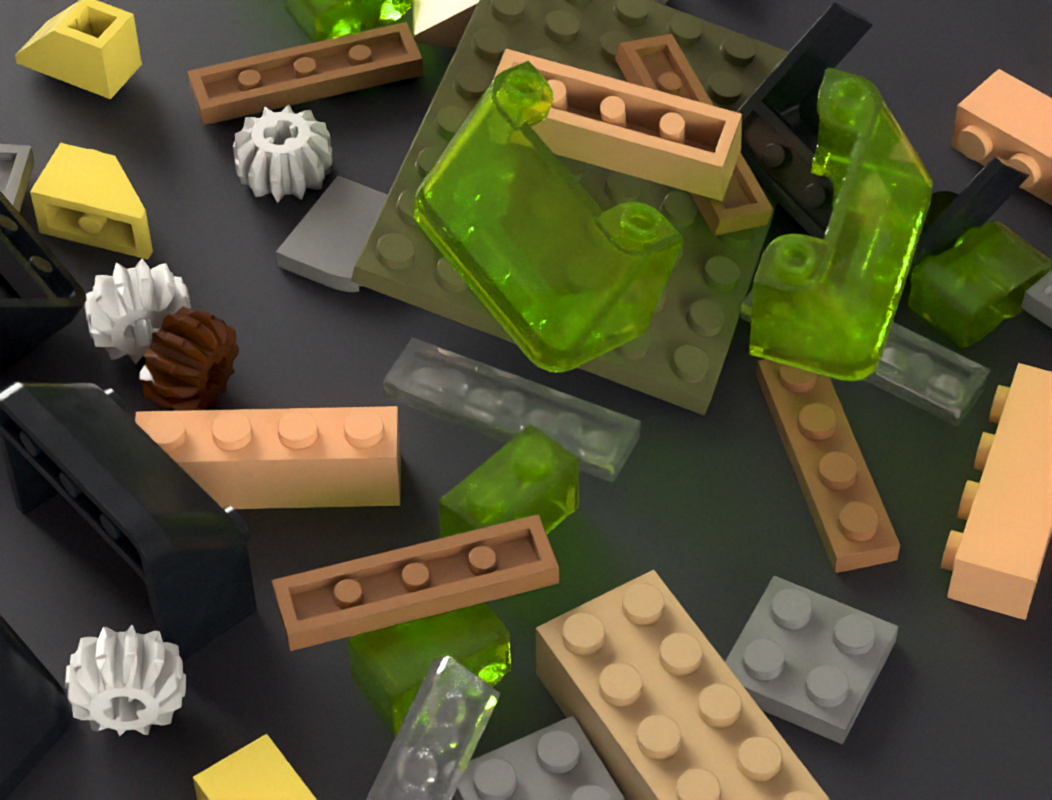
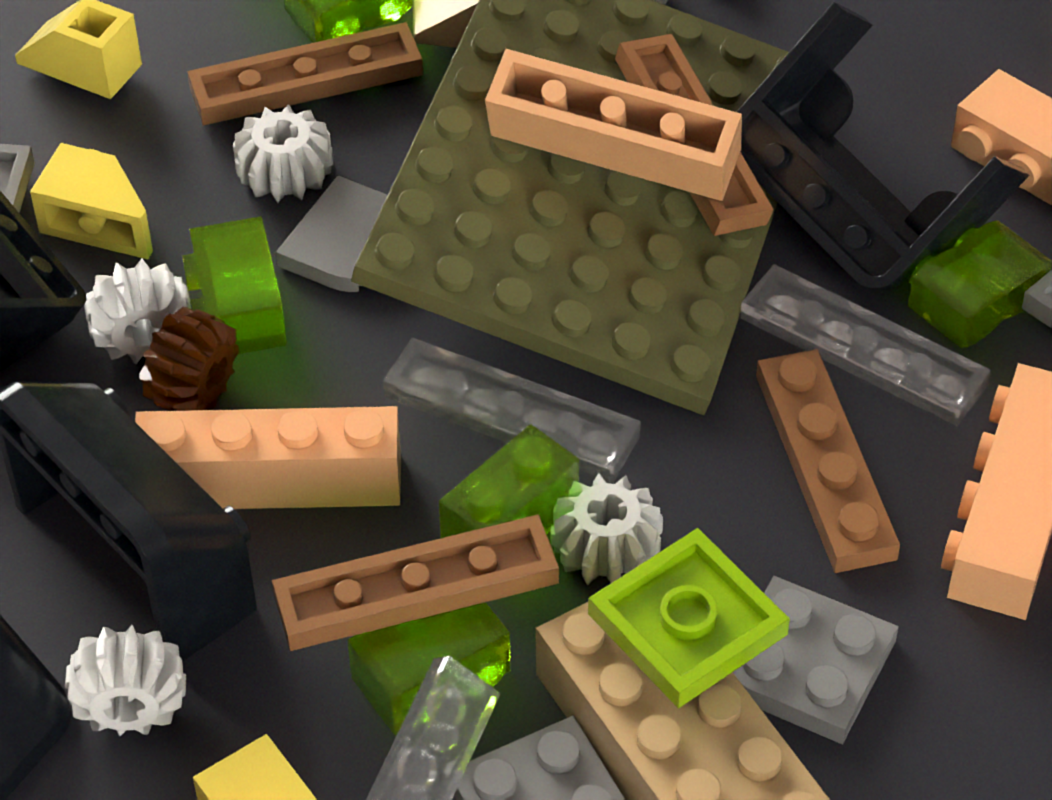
clear neon green windscreen [413,60,684,373] -> none
clear neon green windscreen [749,67,933,381] -> none
none -> clear neon green brick [181,216,287,354]
none -> white gear [551,473,663,585]
none -> lime plate [588,528,790,709]

